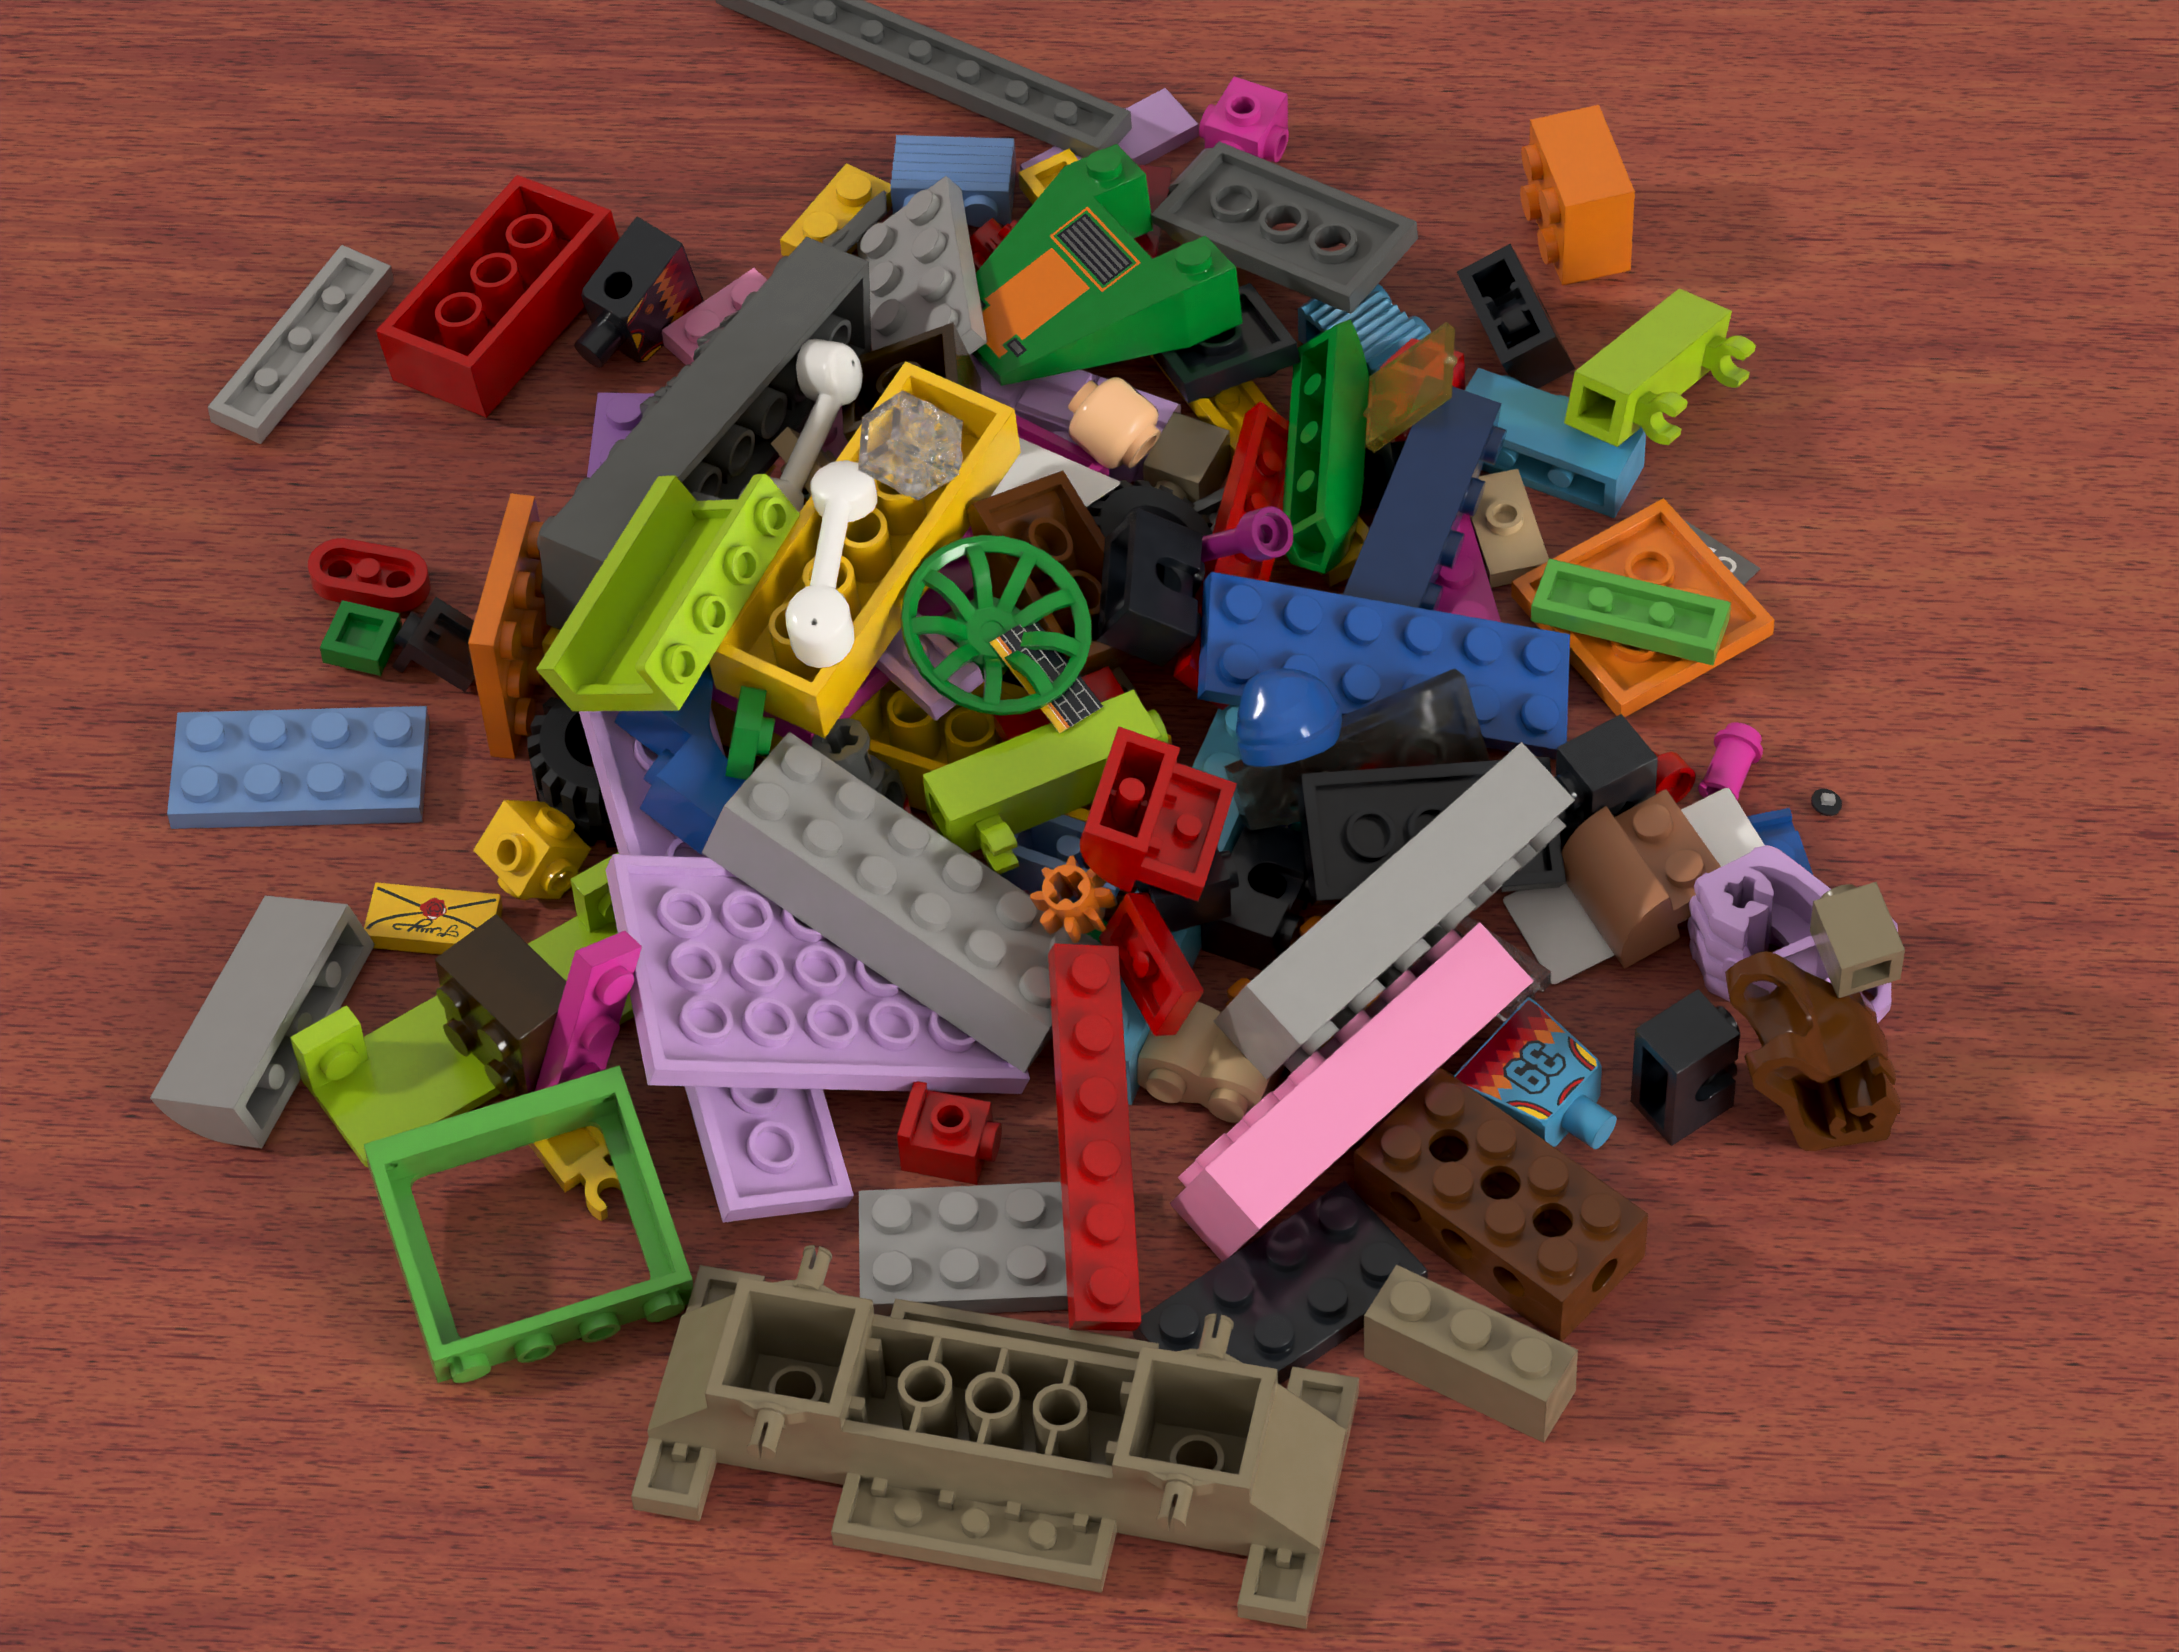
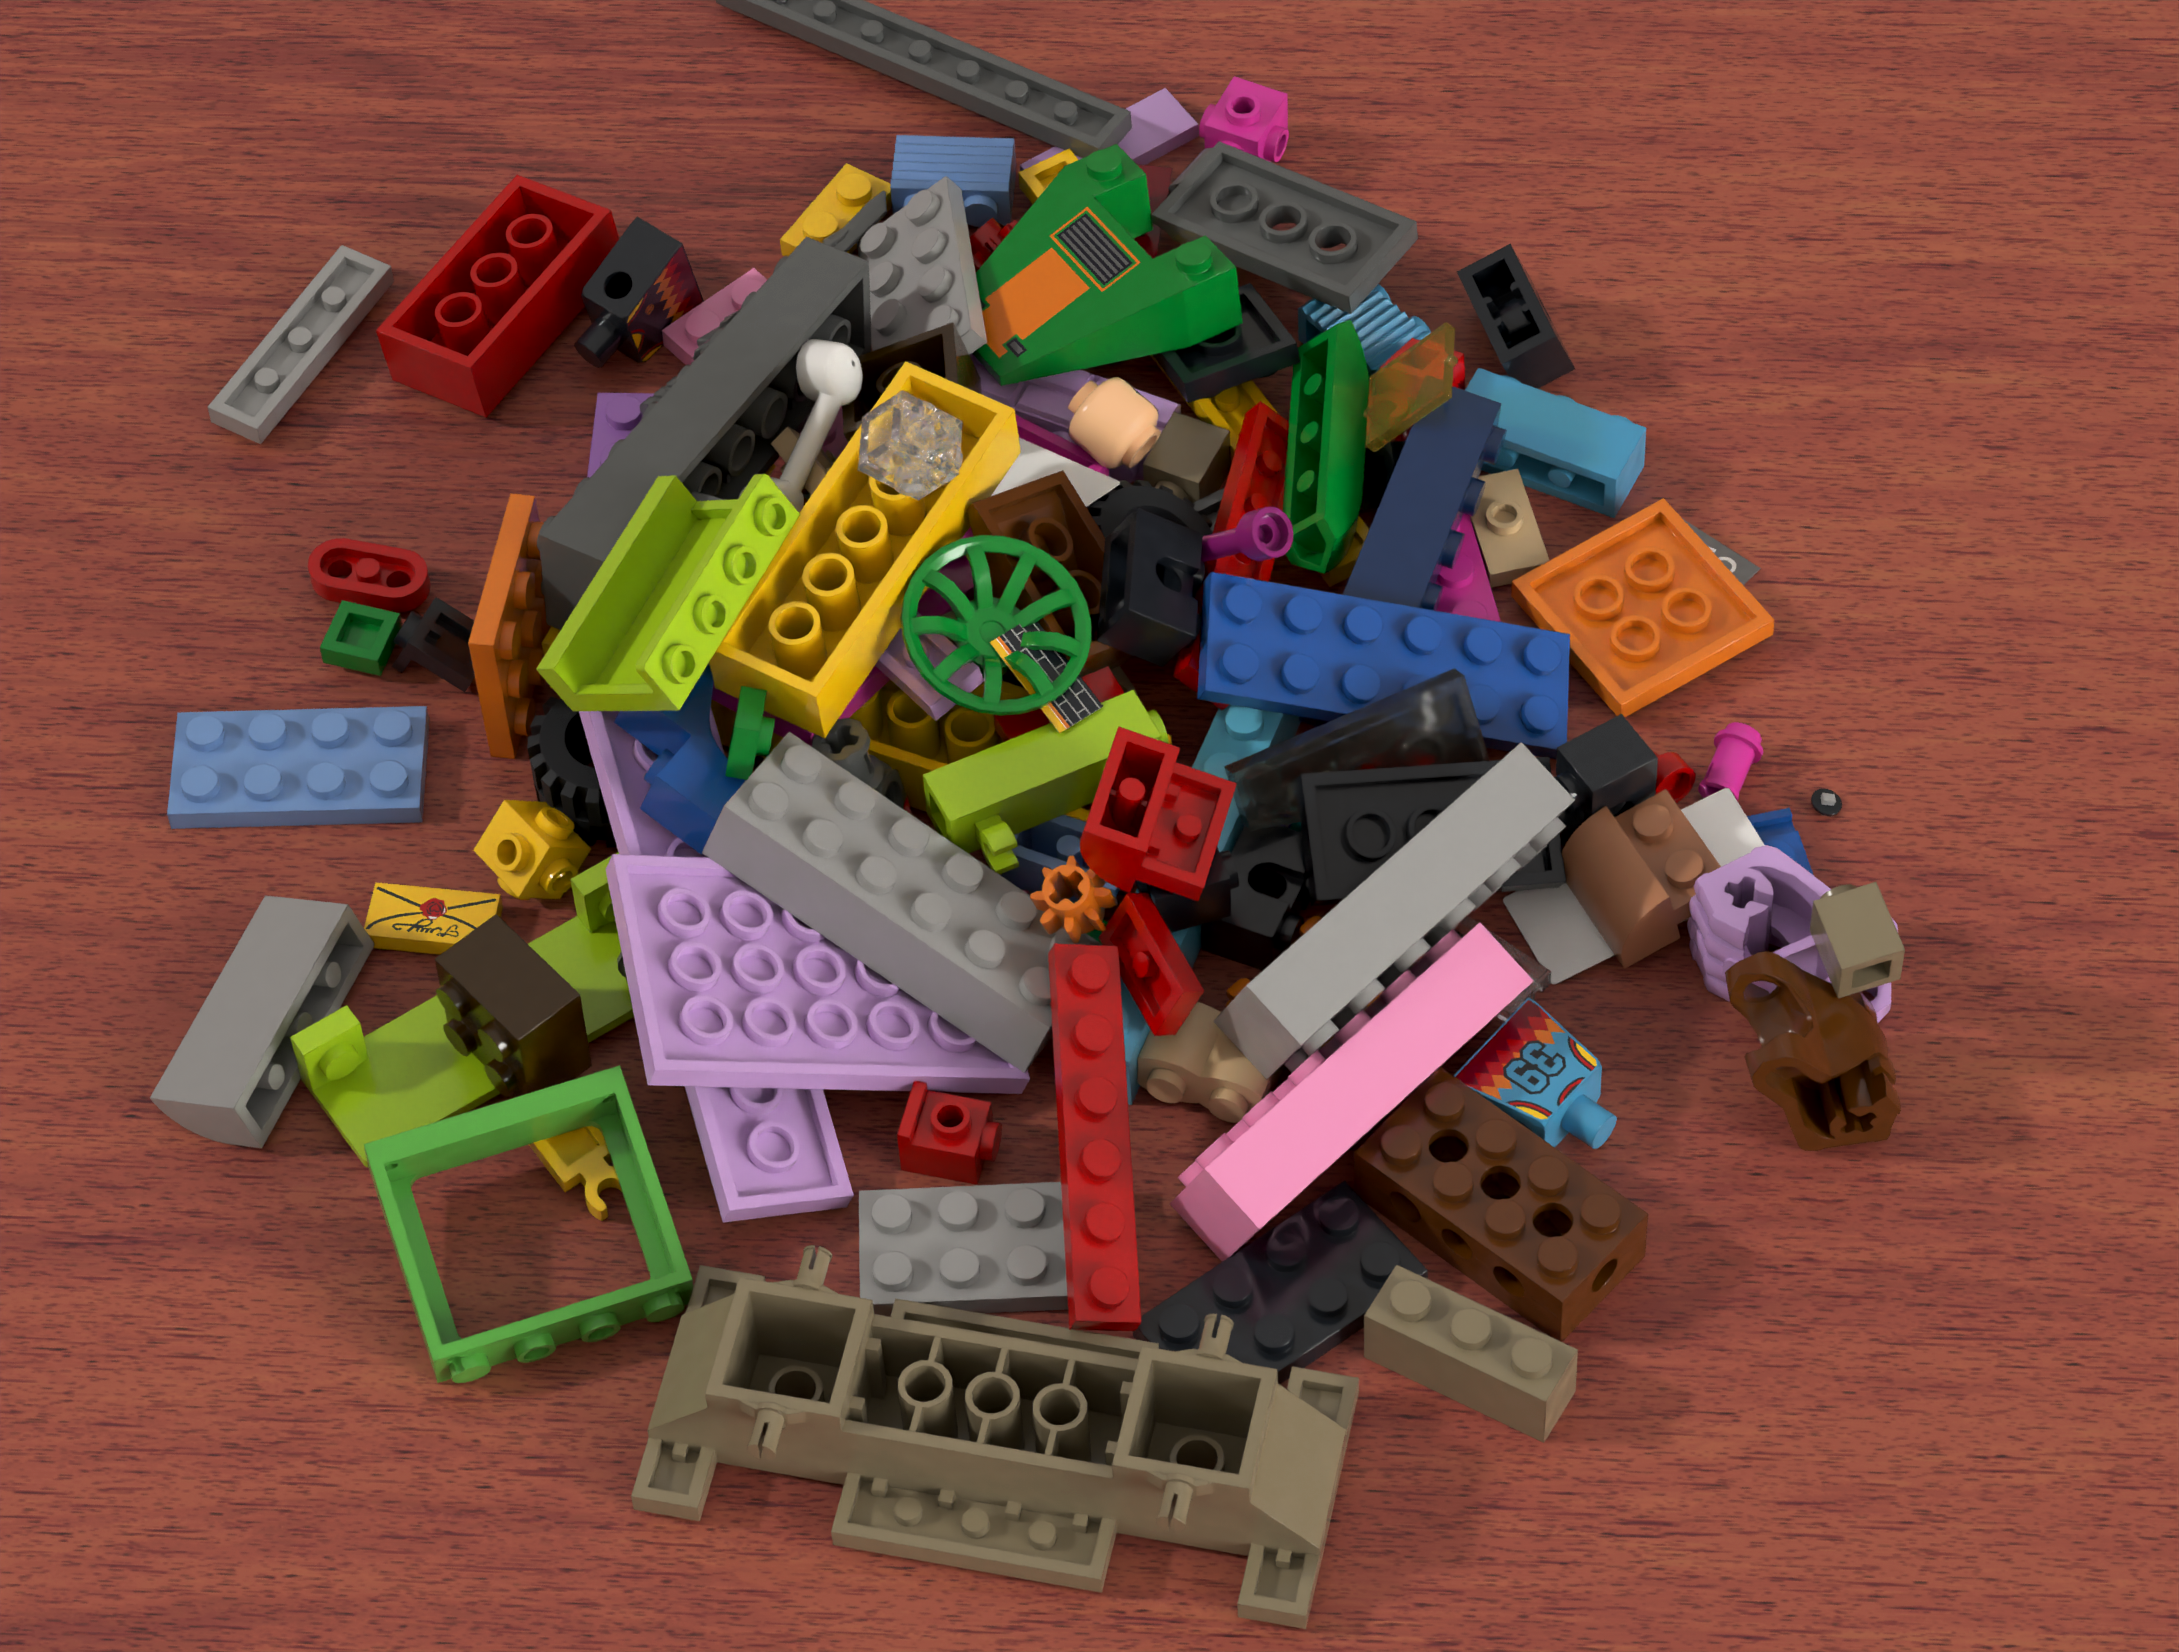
dark pink plate [535,931,642,1091] -> none
white piece [785,460,877,668] -> none
blue hat [1236,668,1342,767] -> none
orange brick [1520,105,1635,286] -> none
bright green plate [1531,558,1731,665] -> none
lime brick [1564,288,1756,447] -> none
black brick [1630,989,1741,1146] -> none

